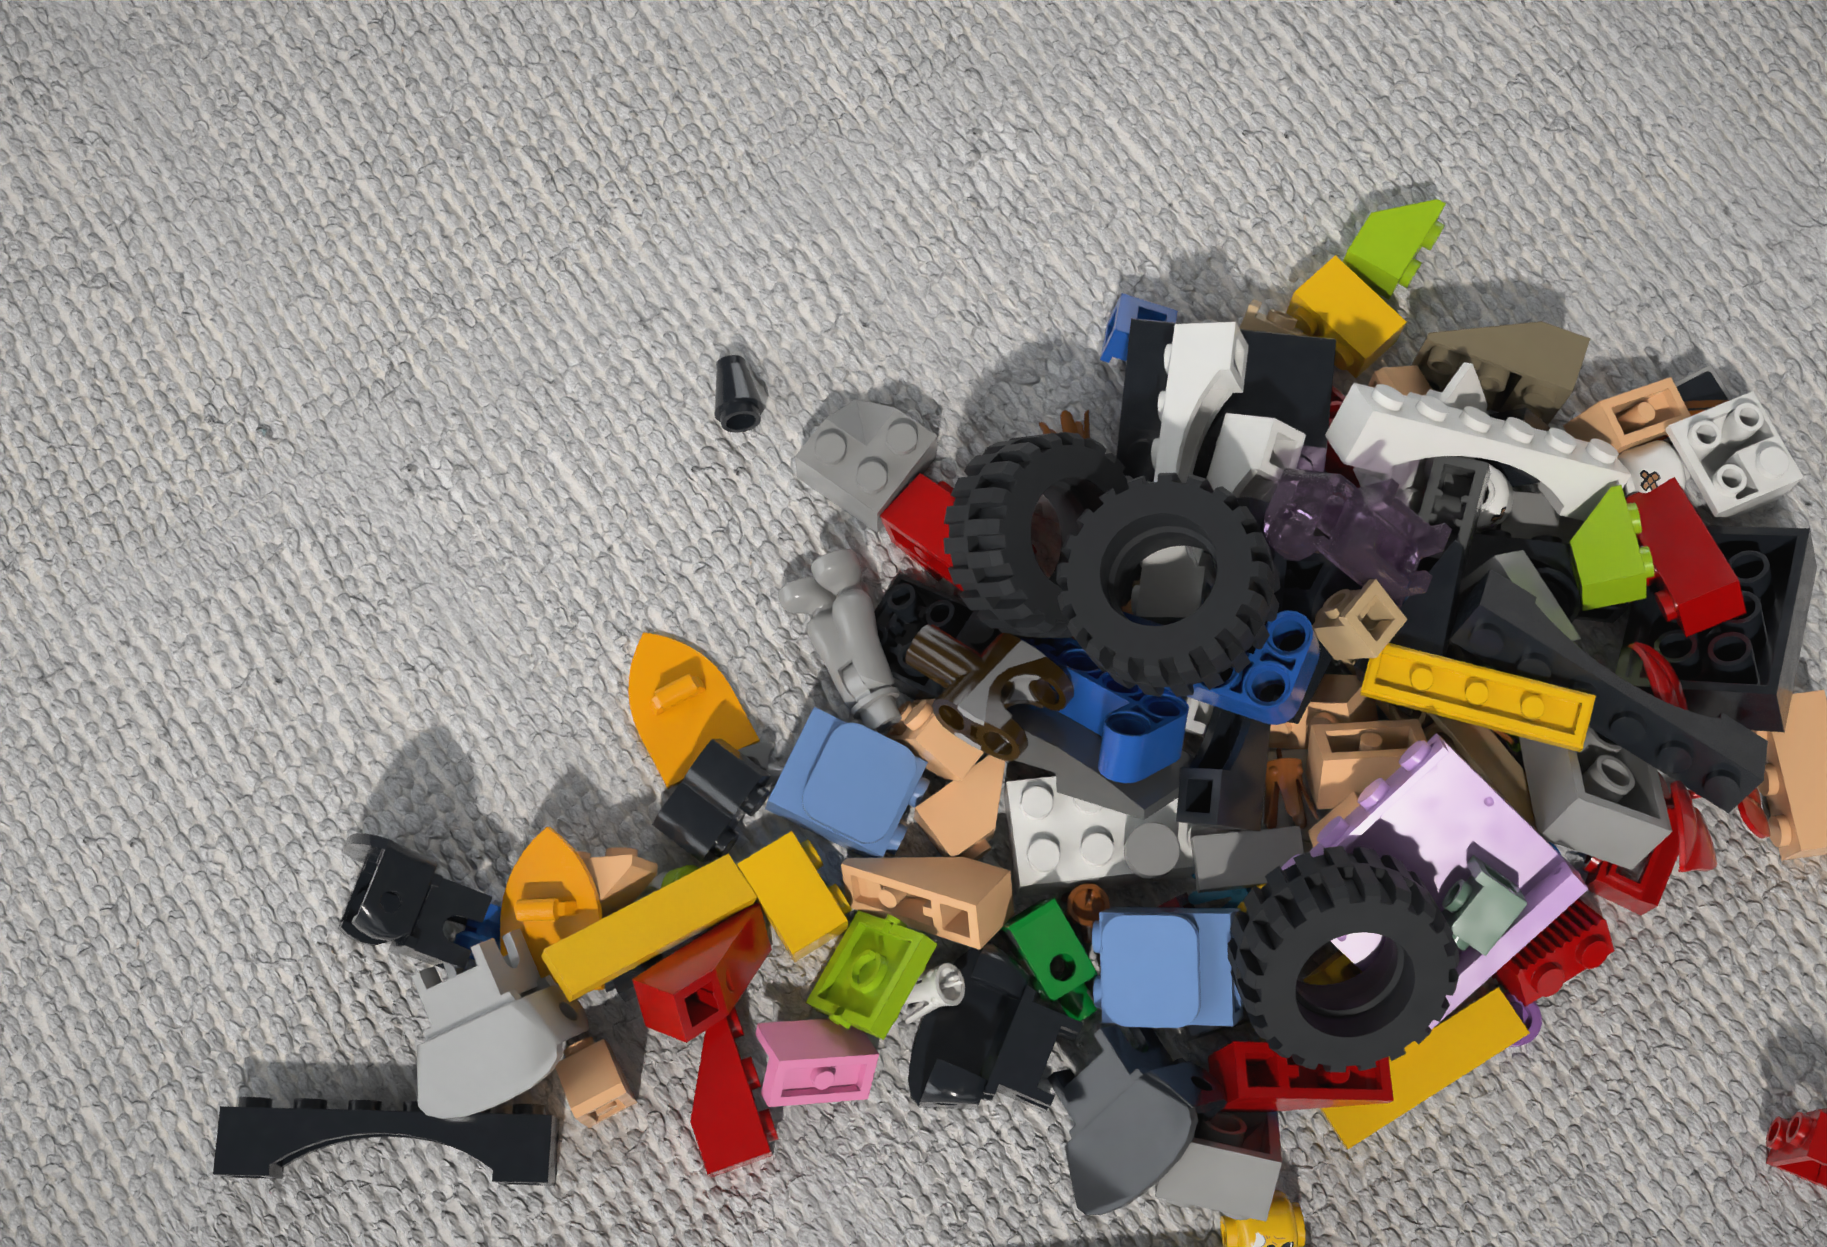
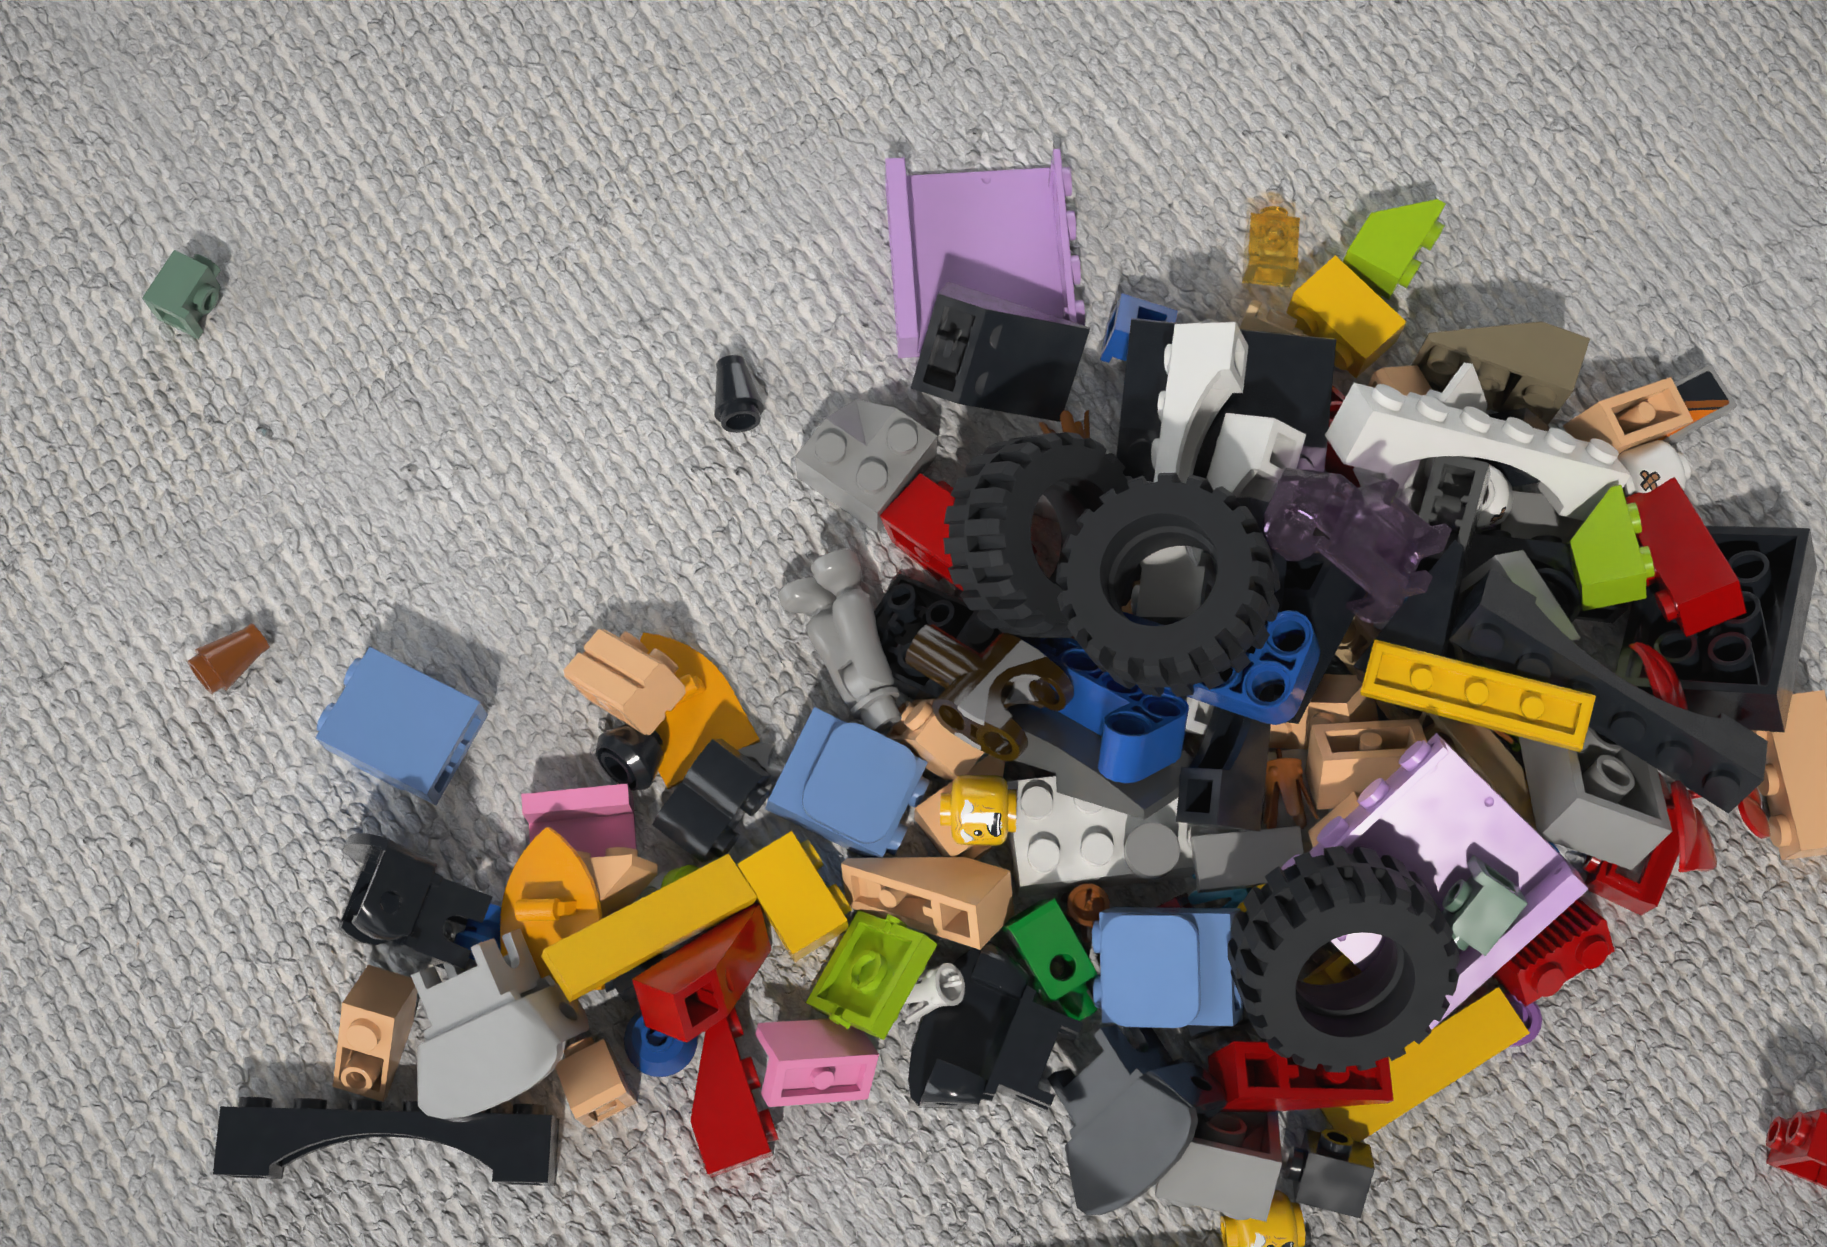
tan brick [1312,579,1407,660] -> none
white slope [1665,391,1804,518] -> none
none -> sand green brick [142,250,221,340]
none -> dark orange cone [187,623,270,695]
none -> medium blue brick [315,646,488,806]
none -> light nougat slope [333,965,418,1102]
none -> bright pink panel [521,783,637,857]
none -> light nougat brick [563,629,686,735]
none -> black cone [596,724,664,791]
none -> blue cone [624,1009,698,1077]
none -> lavender panel [885,149,1085,358]
none -> black slope [911,282,1090,422]
none -> yellow head [940,775,1017,846]
none -> clear yellow brick [1242,206,1300,288]
none -> black brick [1286,1129,1375,1218]

